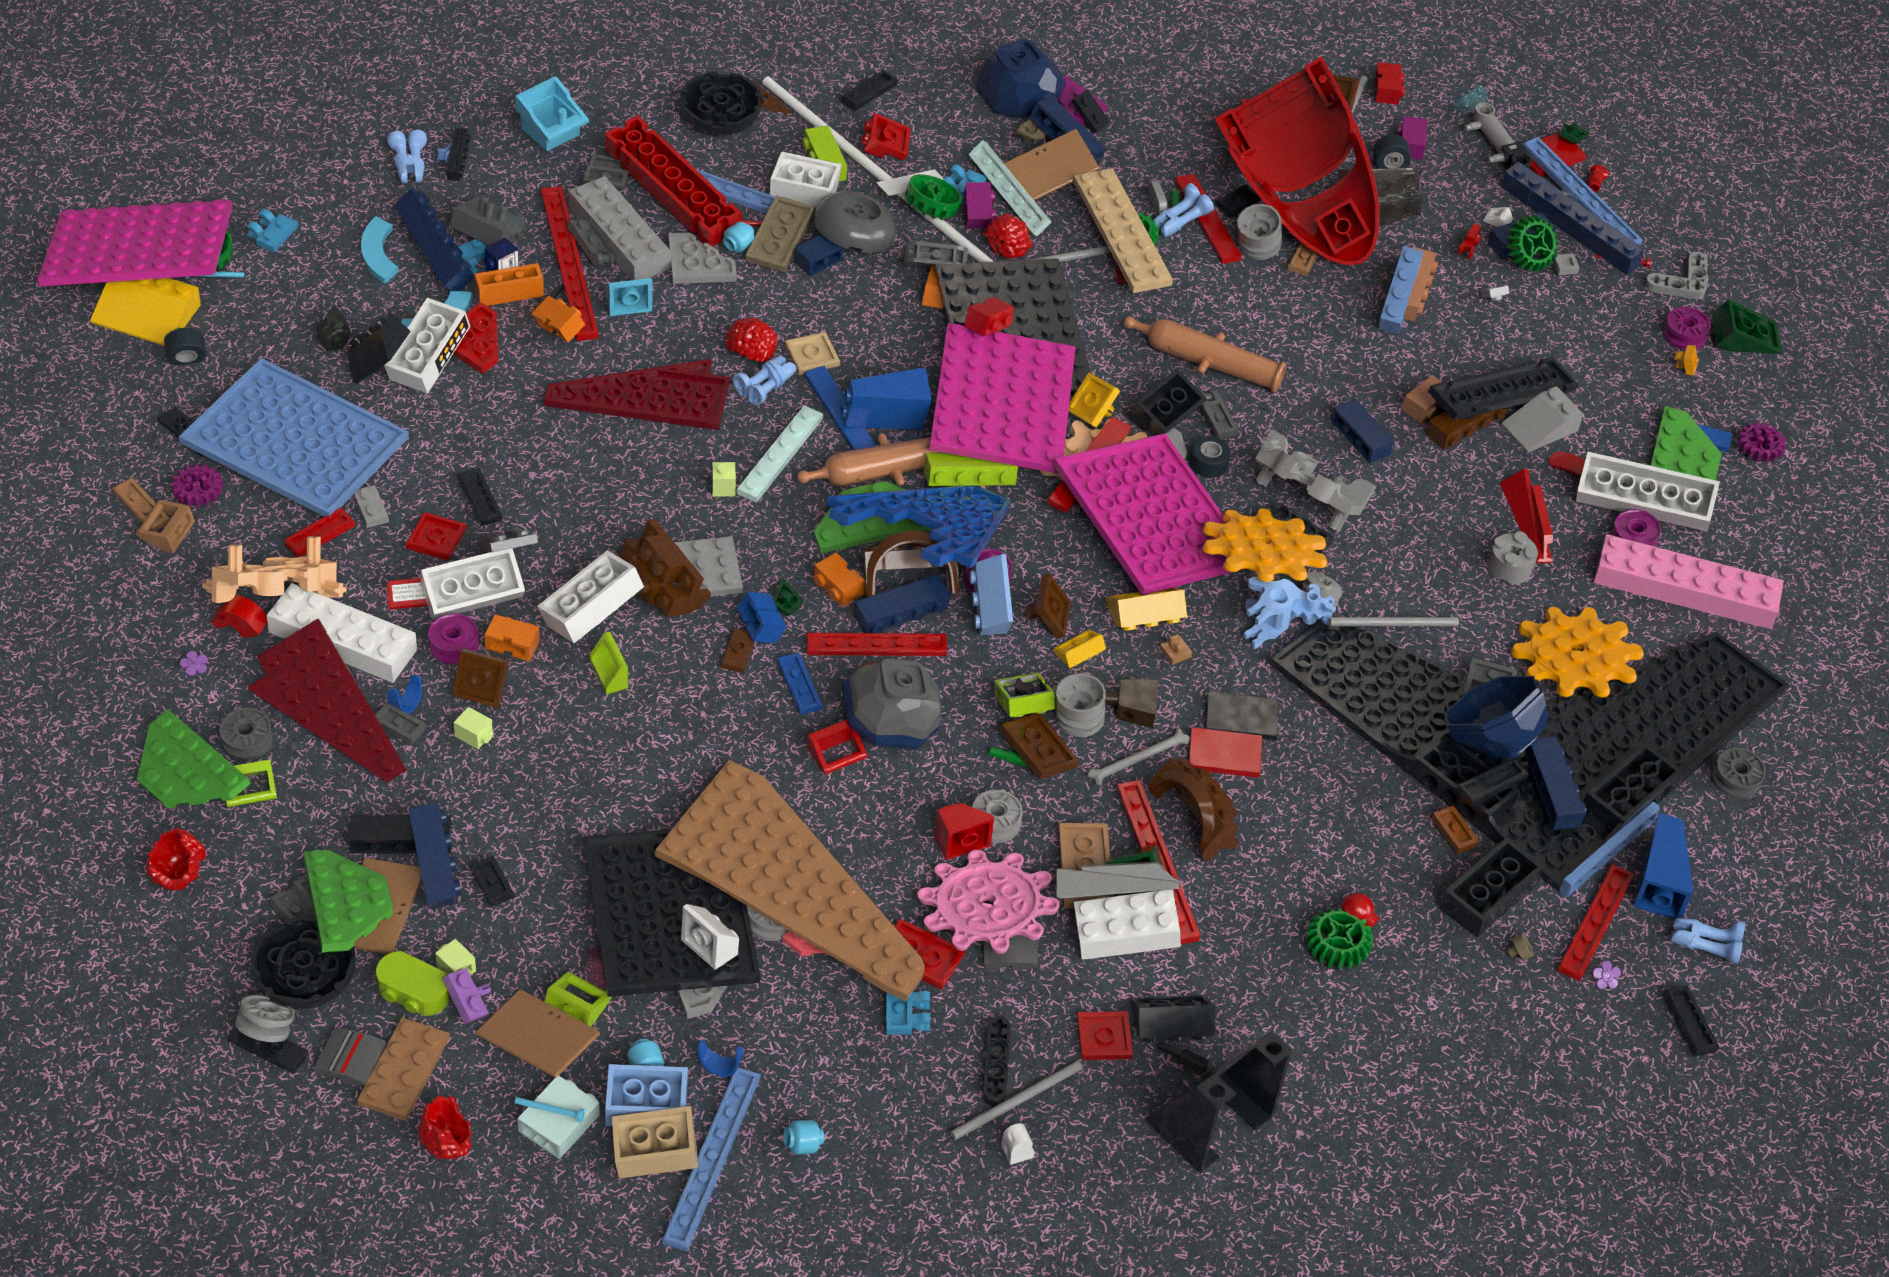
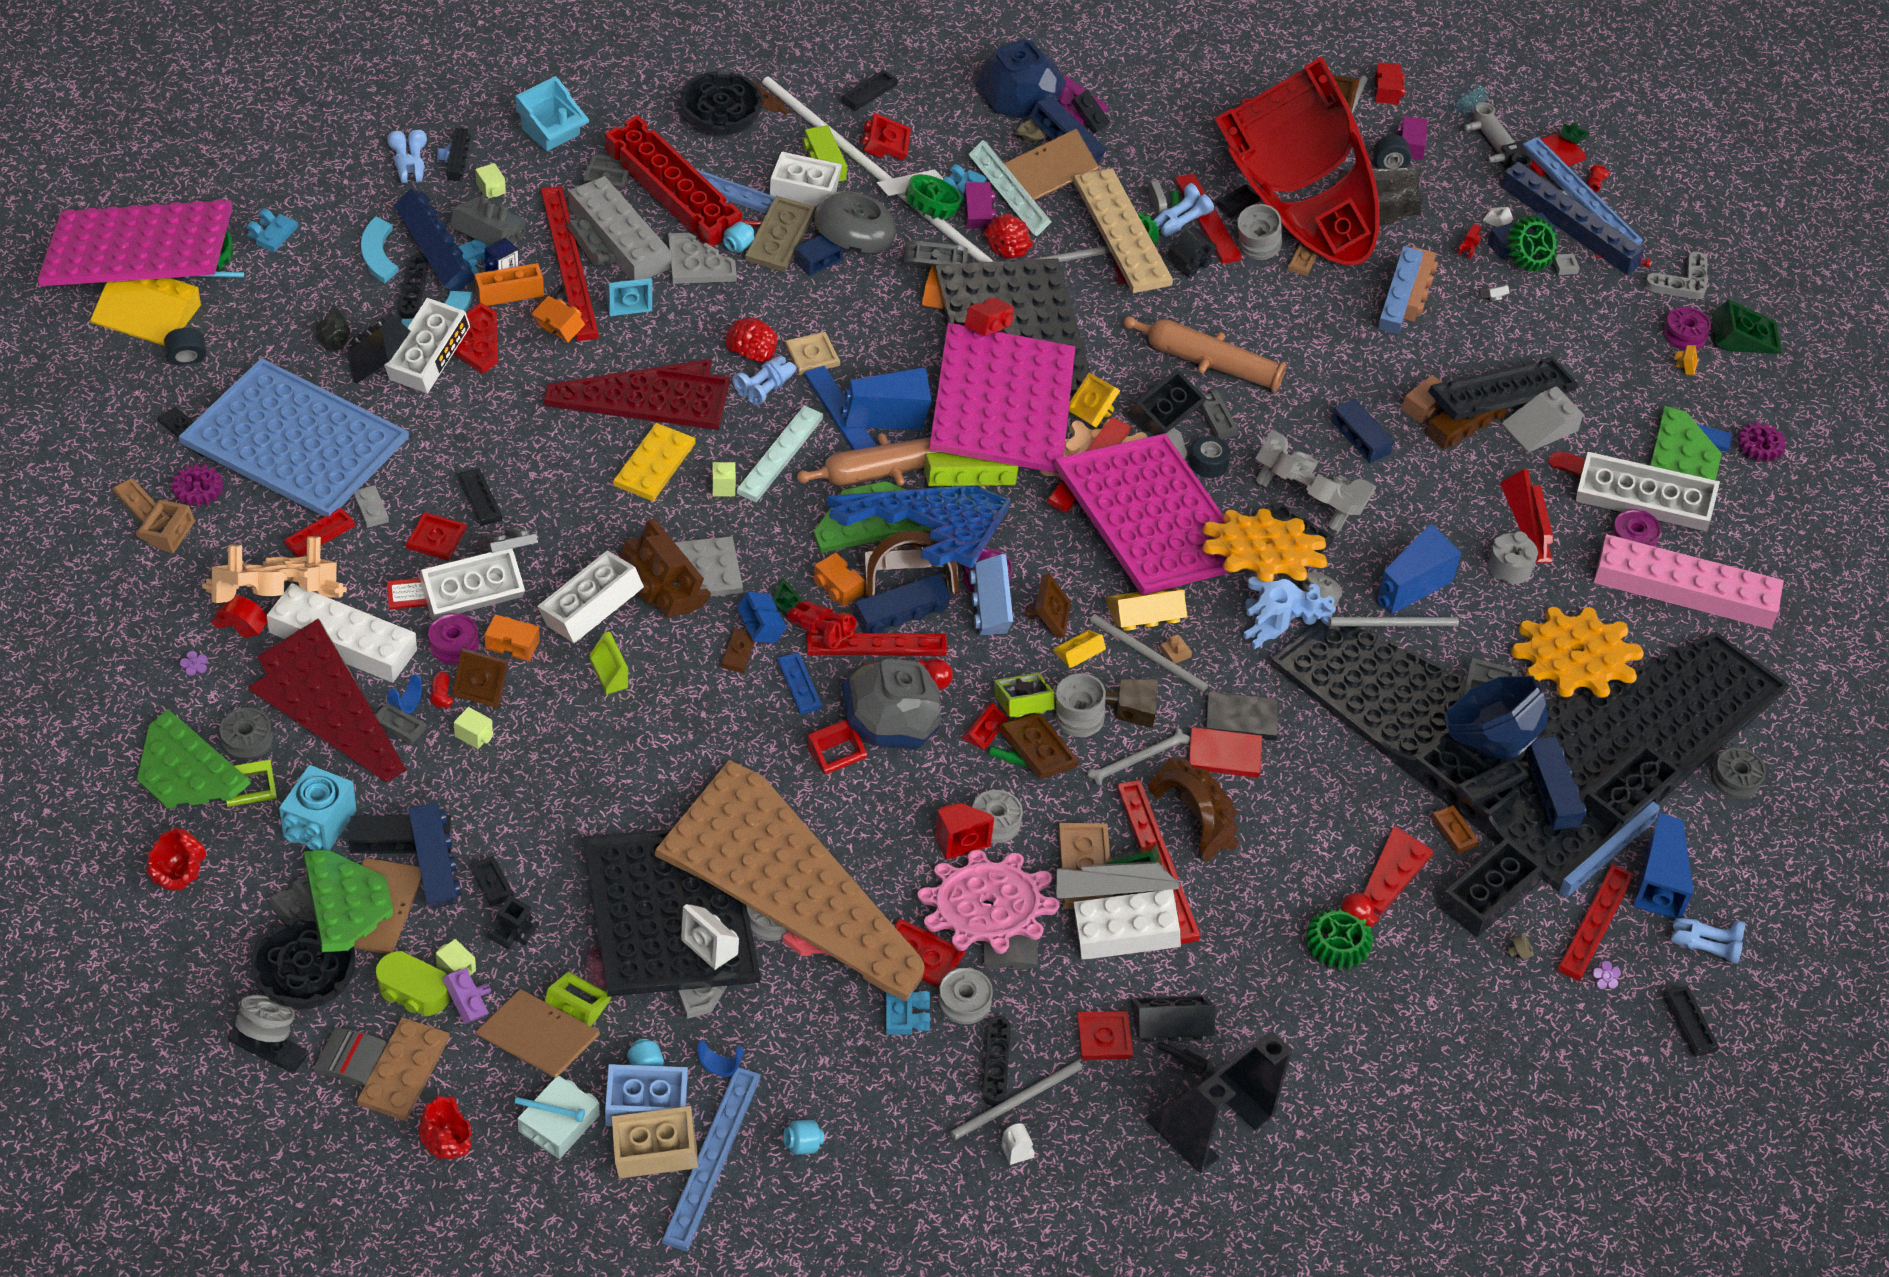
none -> medium azure brick [279,765,357,851]
none -> black beam [399,255,428,319]
none -> red arm [429,672,453,709]
none -> yellowish green brick [475,163,506,198]
none -> black brick [486,895,540,949]
none -> yellow plate [613,423,695,502]
none -> red piece [786,601,857,649]
none -> red piece [918,659,953,691]
none -> light grey wheel [939,968,993,1024]
none -> red slope [961,702,1009,750]
none -> light grey piece [1090,614,1208,692]
none -> black brick [1168,227,1217,278]
none -> red wing [1364,826,1434,916]
none -> blue slope [1377,524,1461,614]

